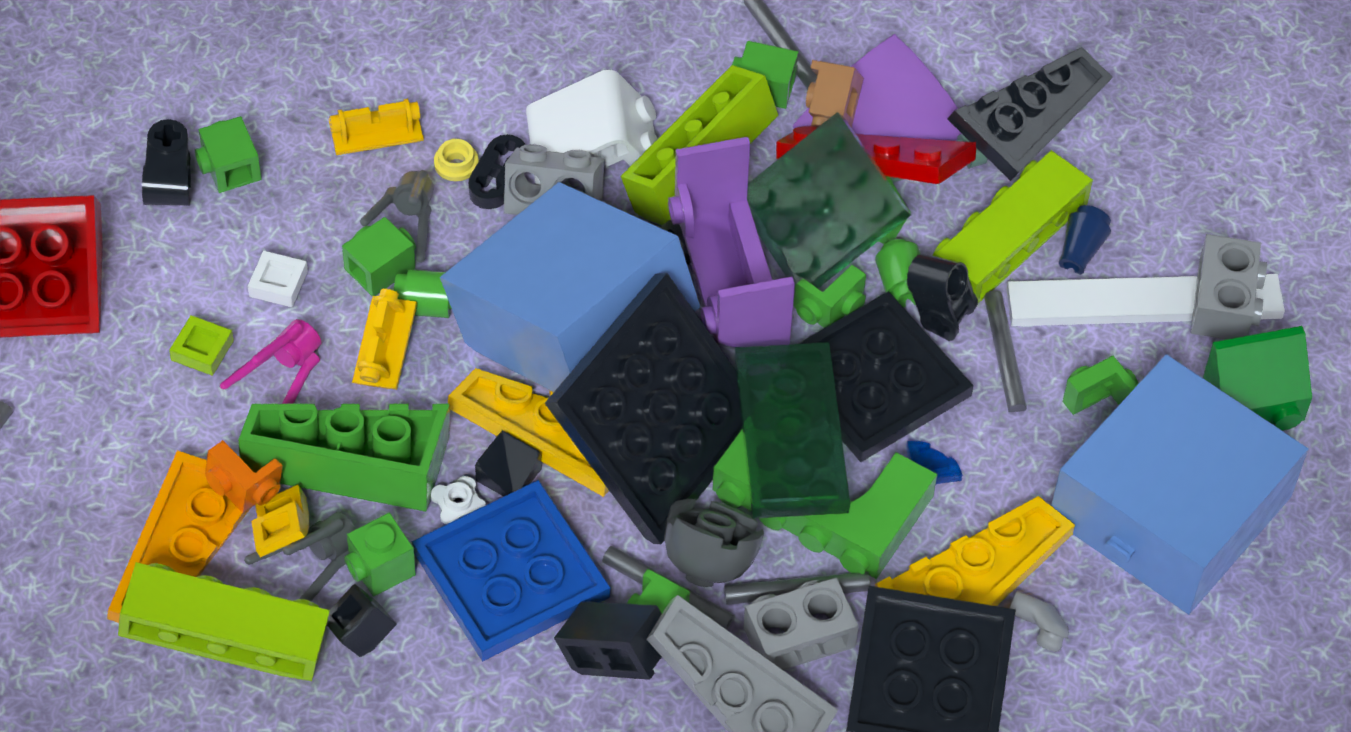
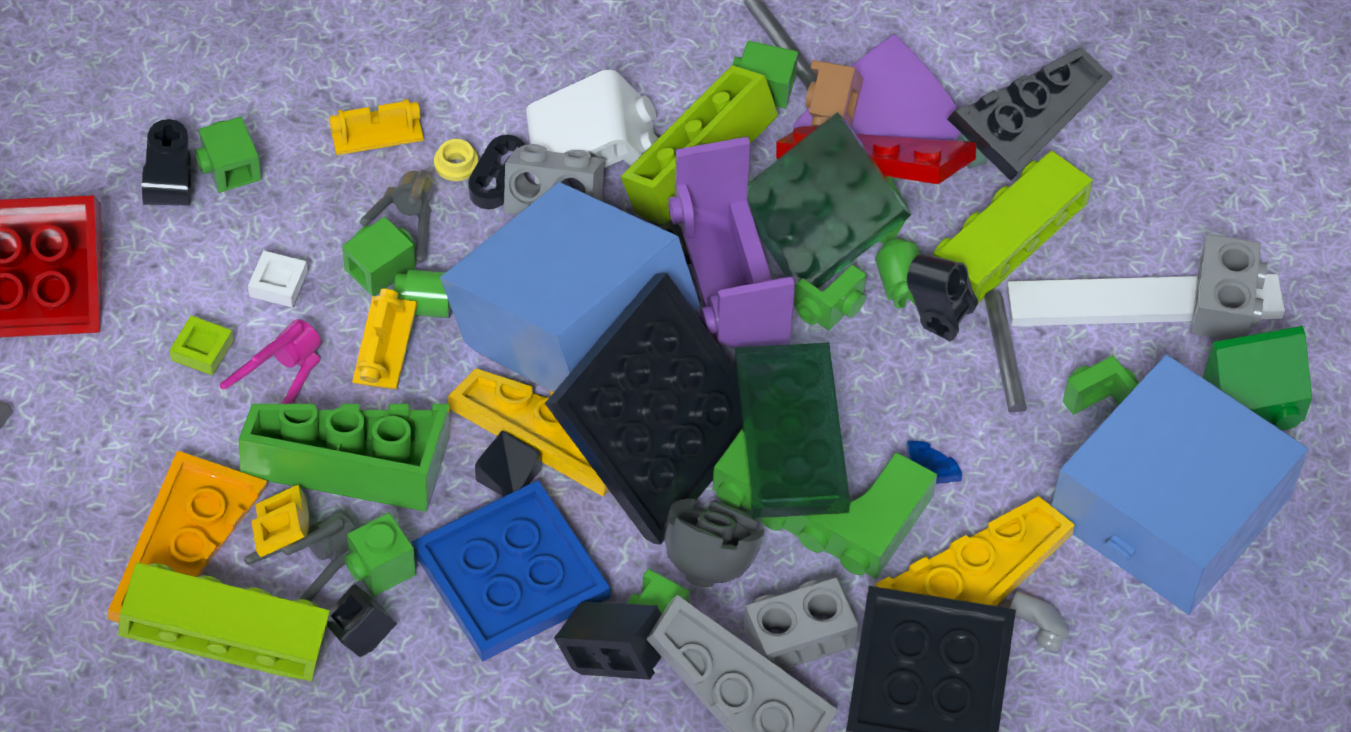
orange bracket [205,440,283,513] -> none
white plate [431,476,486,524] -> none
flat silver bar [602,546,735,630] -> none
flat silver bar [724,572,871,605] -> none
black plate [777,291,973,462] -> none
dark blue cone [1059,205,1111,275] -> none

